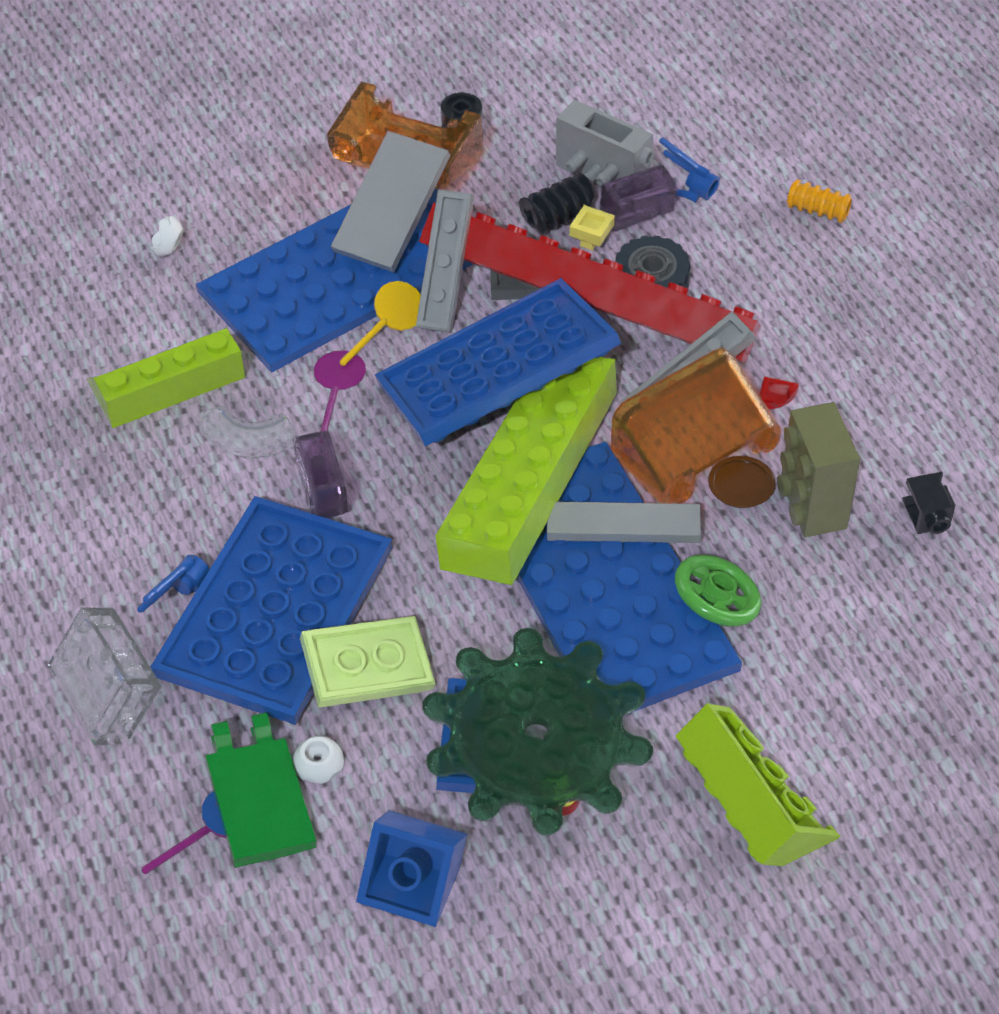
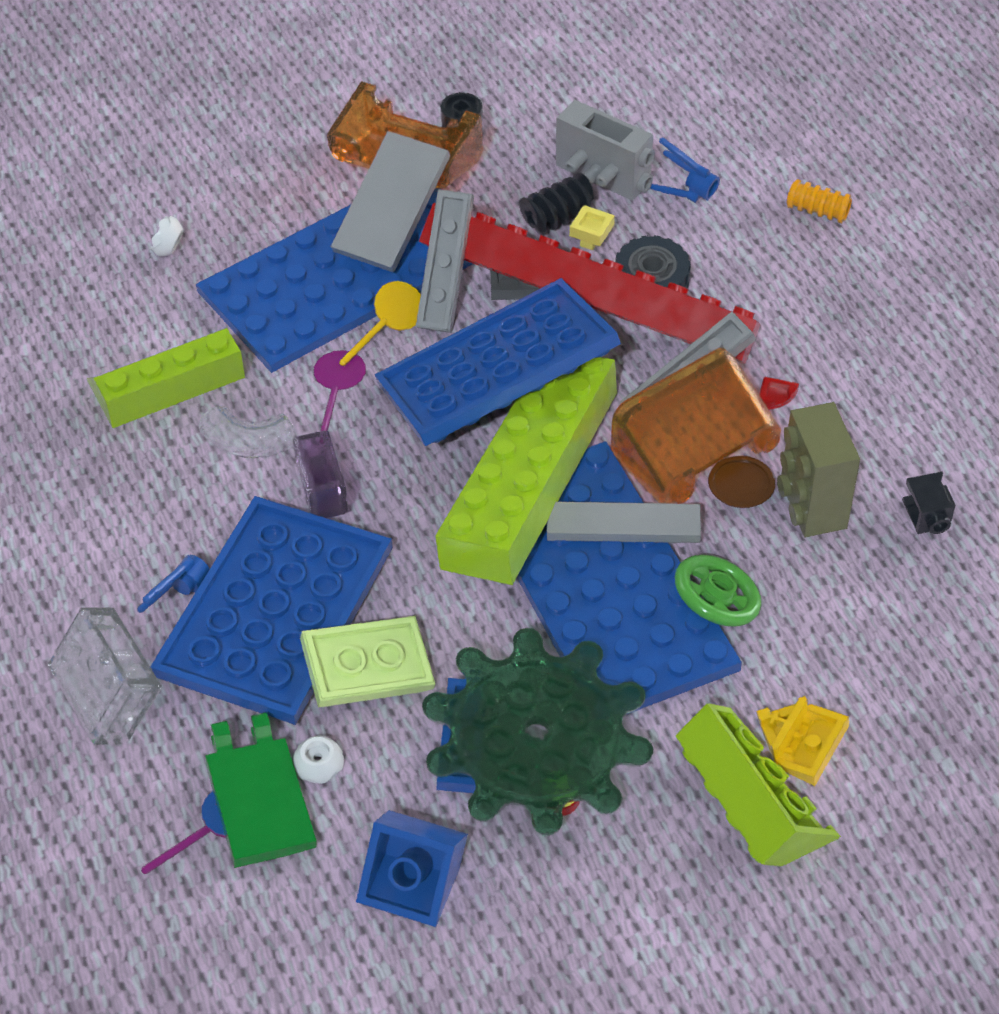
clear purple brick [599,164,677,231] -> none
none -> yellow slope [756,696,849,786]

